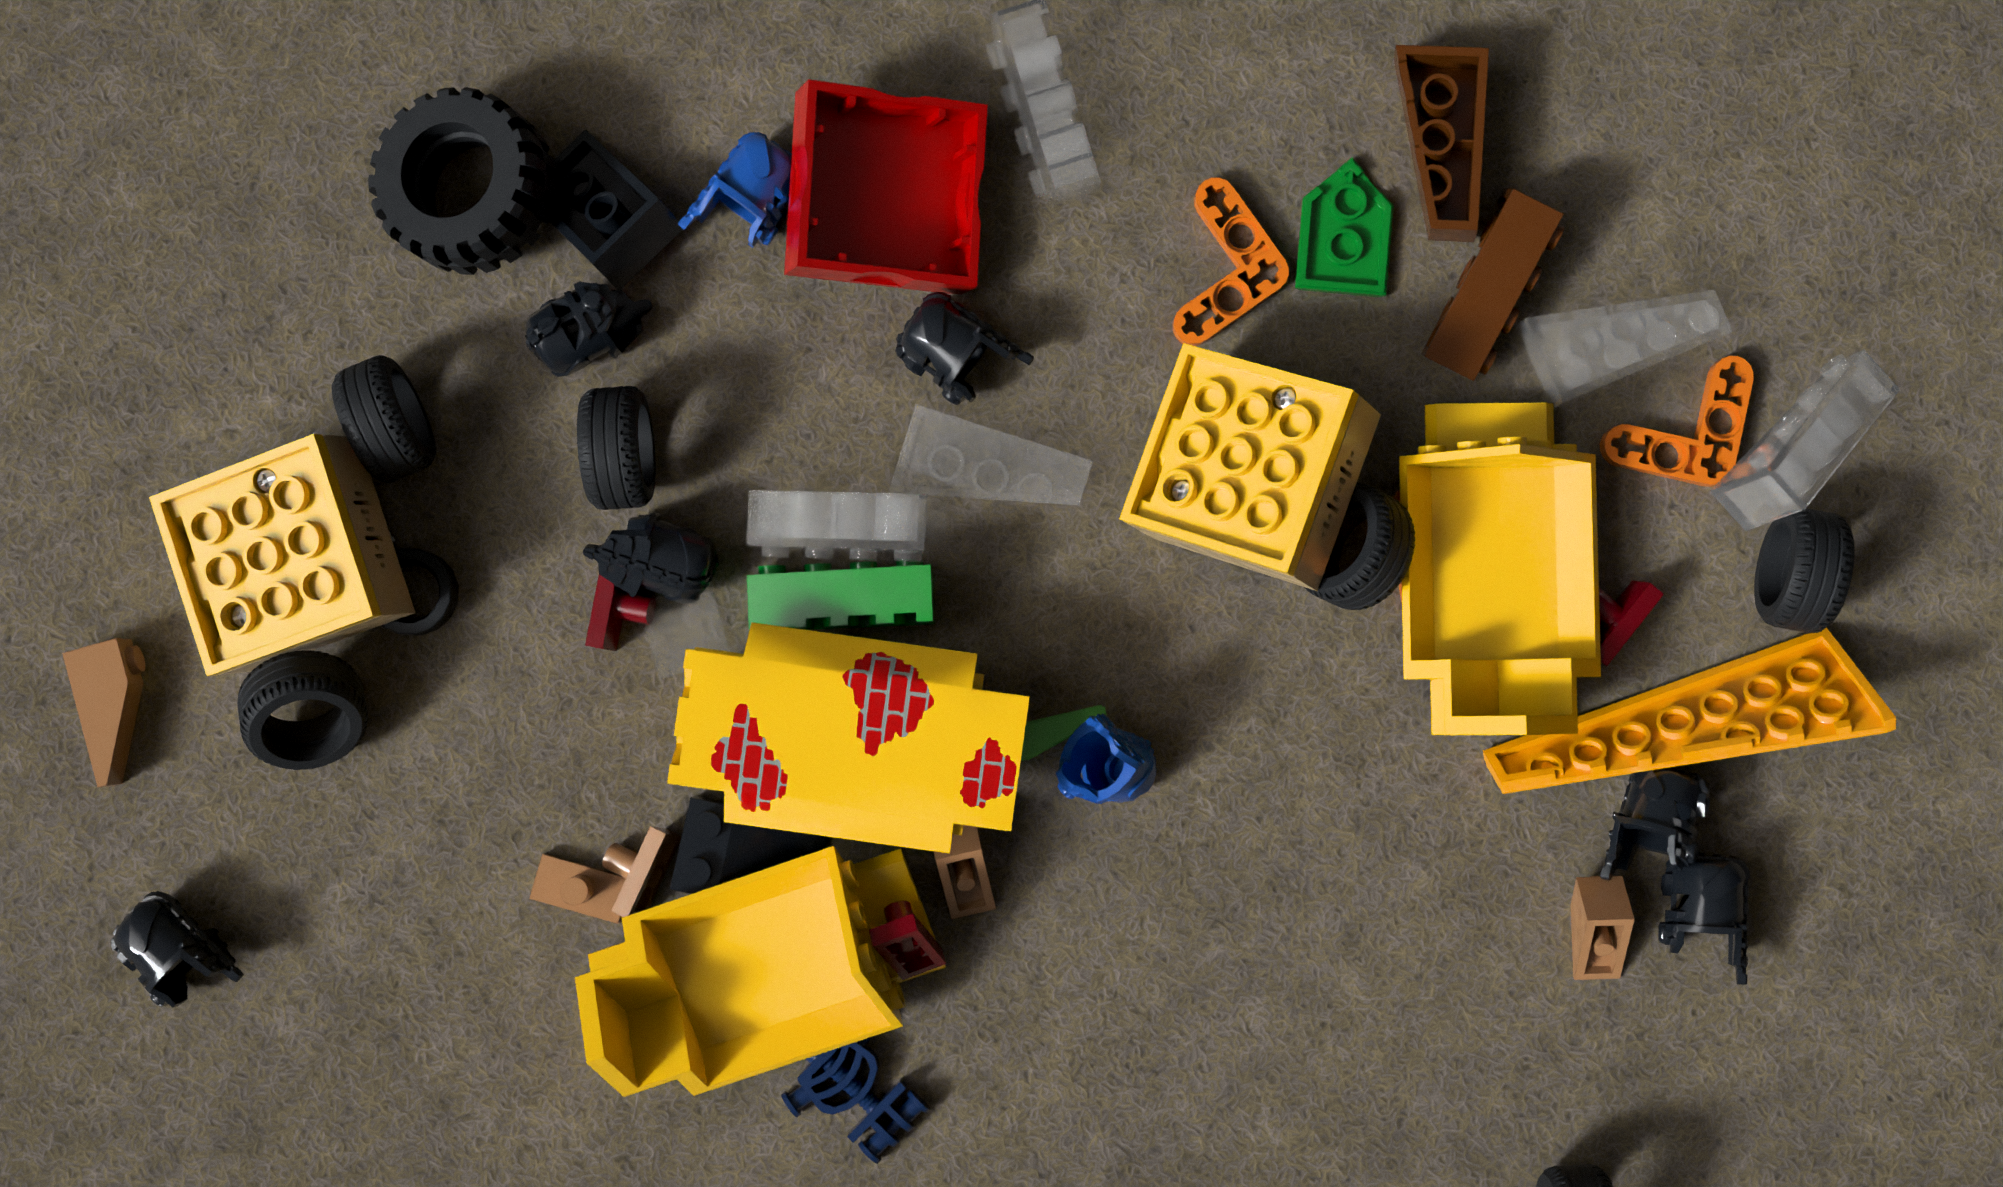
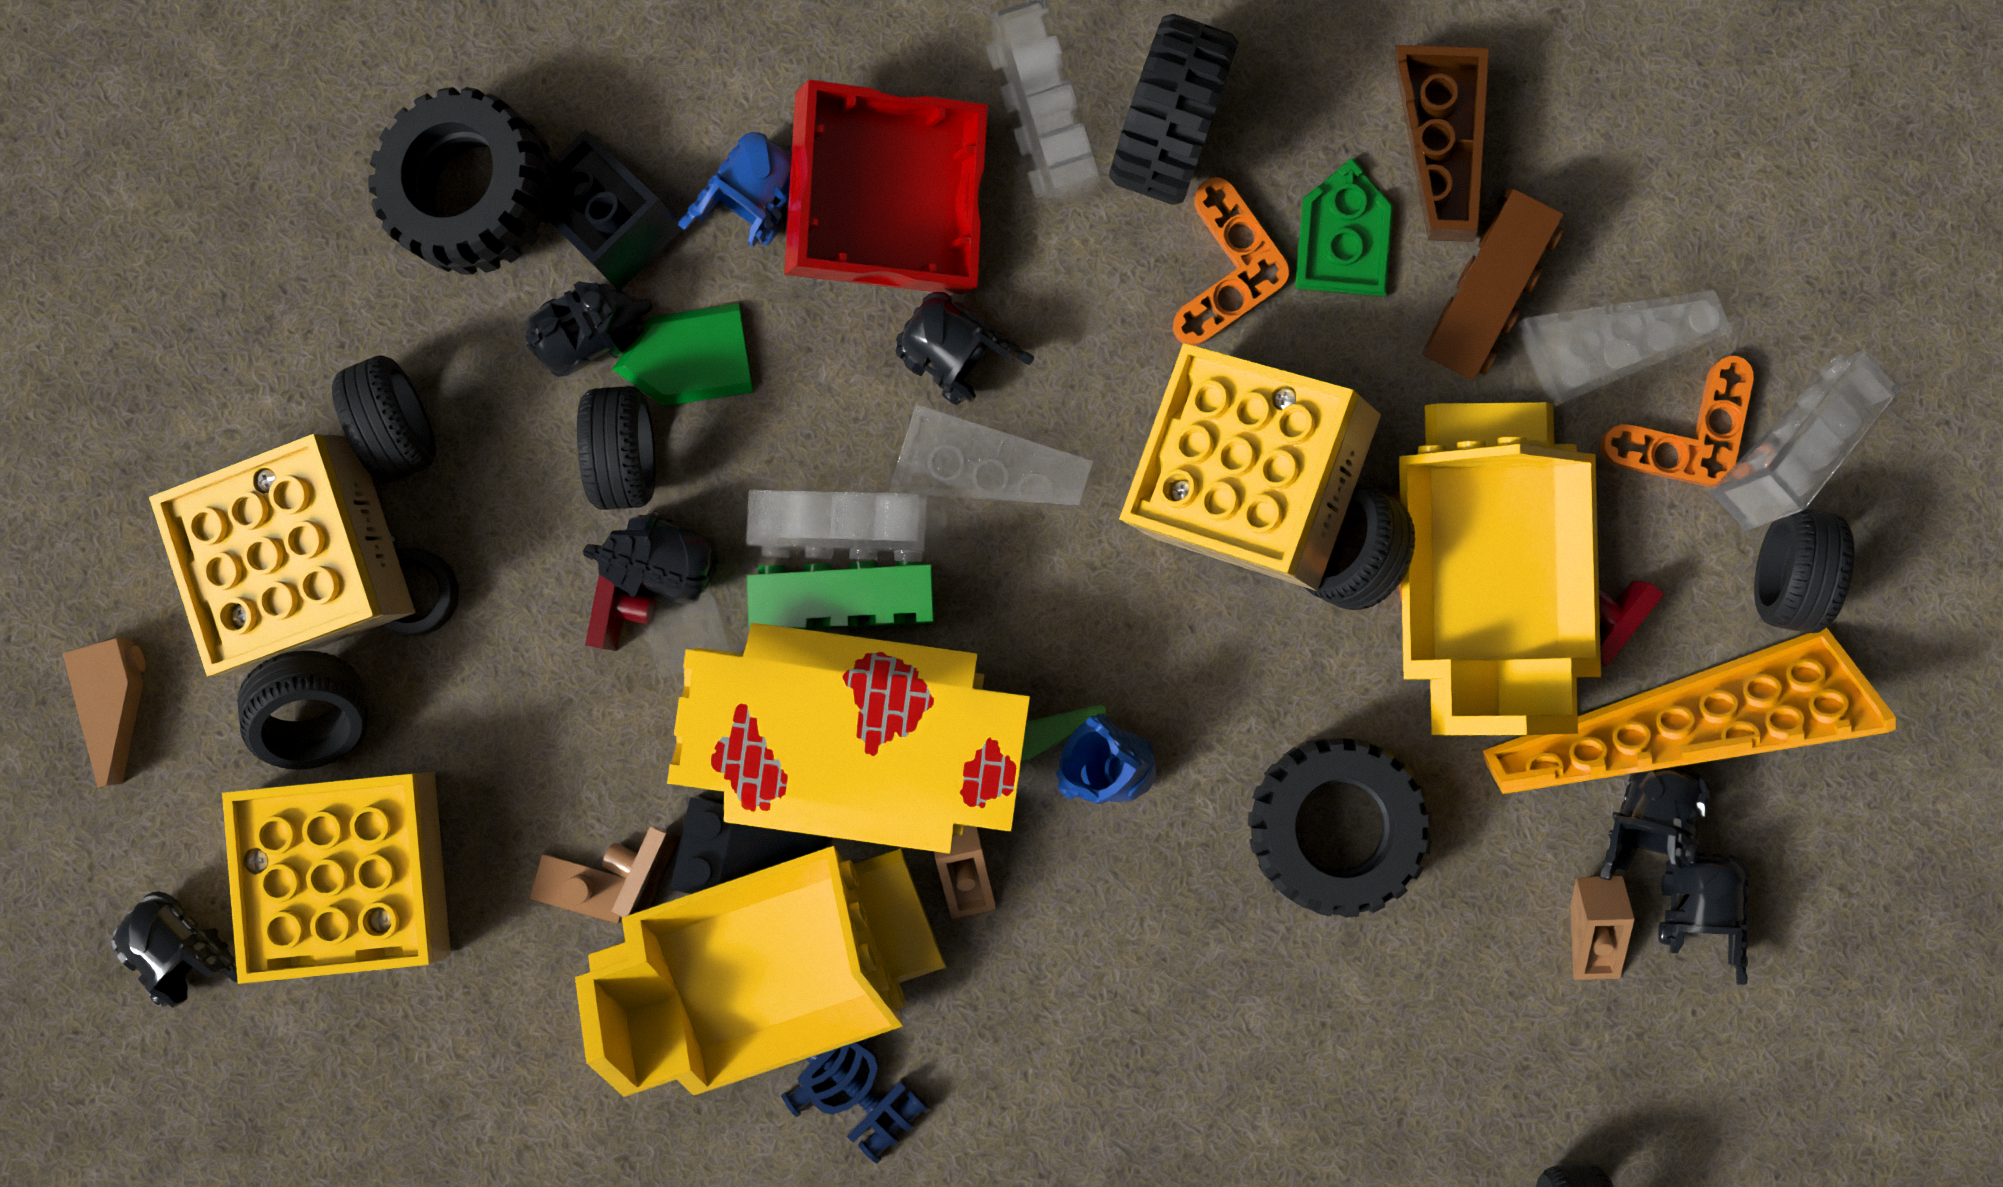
dark red tile [869,900,946,980] -> none
none -> yellow piece [222,771,451,984]
none -> green tile [612,303,754,407]
none -> black tyre [1109,14,1239,205]
none -> black tyre [1248,737,1433,918]

